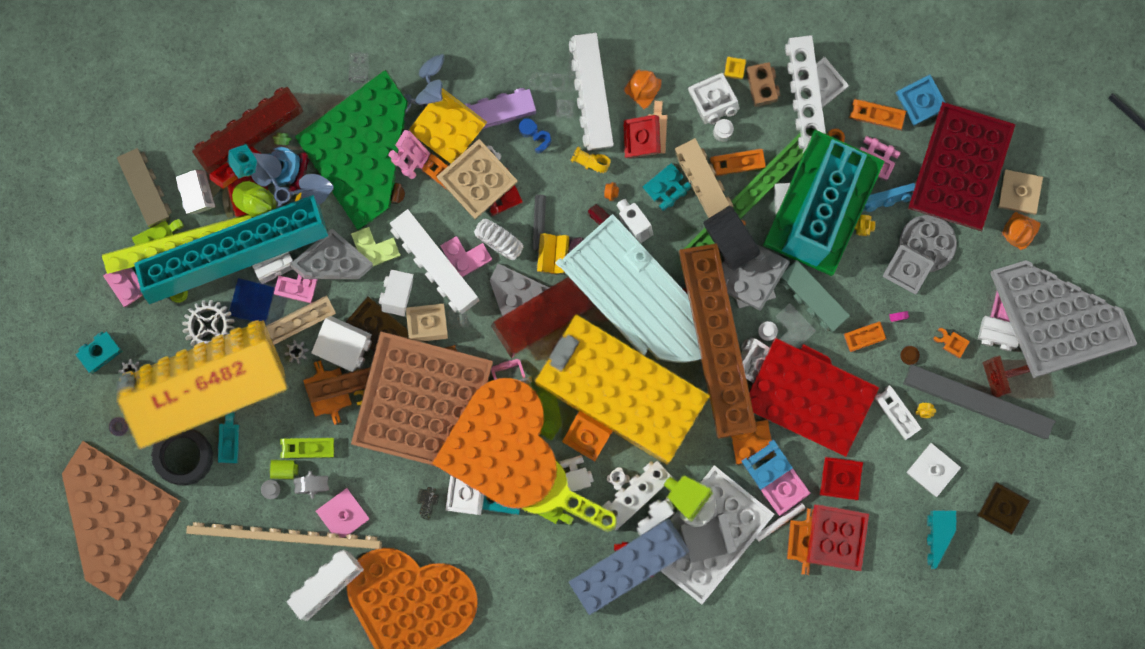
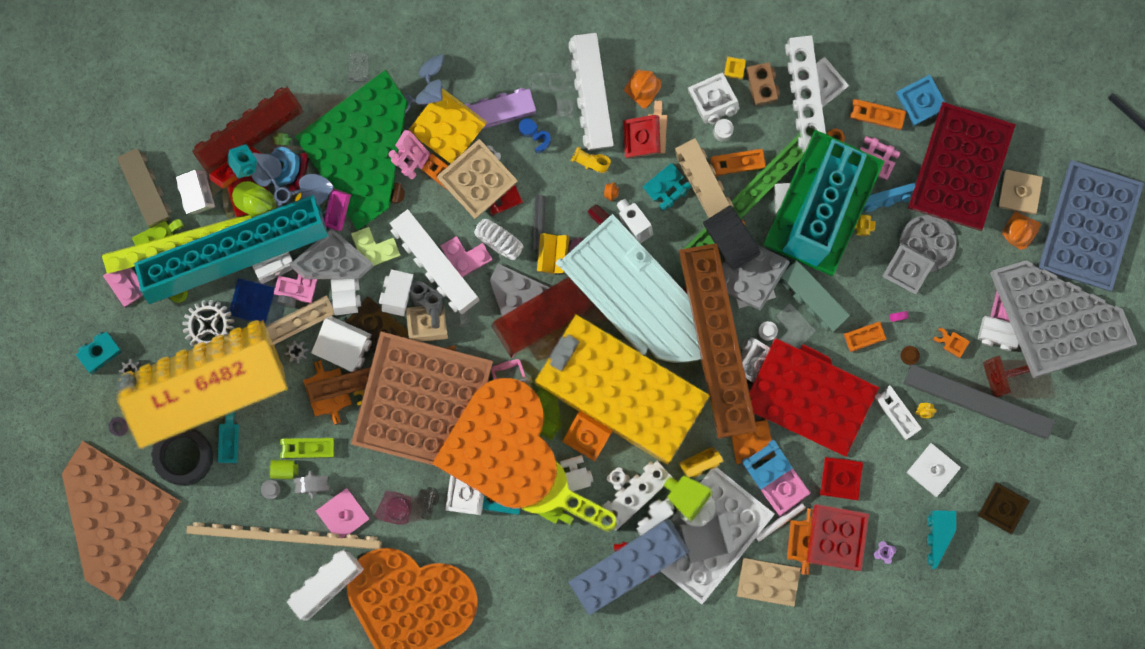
none -> dark grey tile [277,295,297,308]
none -> dark pink plate [324,188,351,231]
none -> white brick [331,279,361,315]
none -> clear pink piece [374,491,412,525]
none -> dark grey beam [410,281,443,329]
none -> yellow plate [679,447,723,478]
none -> tan plate [737,558,801,607]
none -> lavender plate [874,541,897,564]
none -> sand blue plate [1038,160,1144,292]

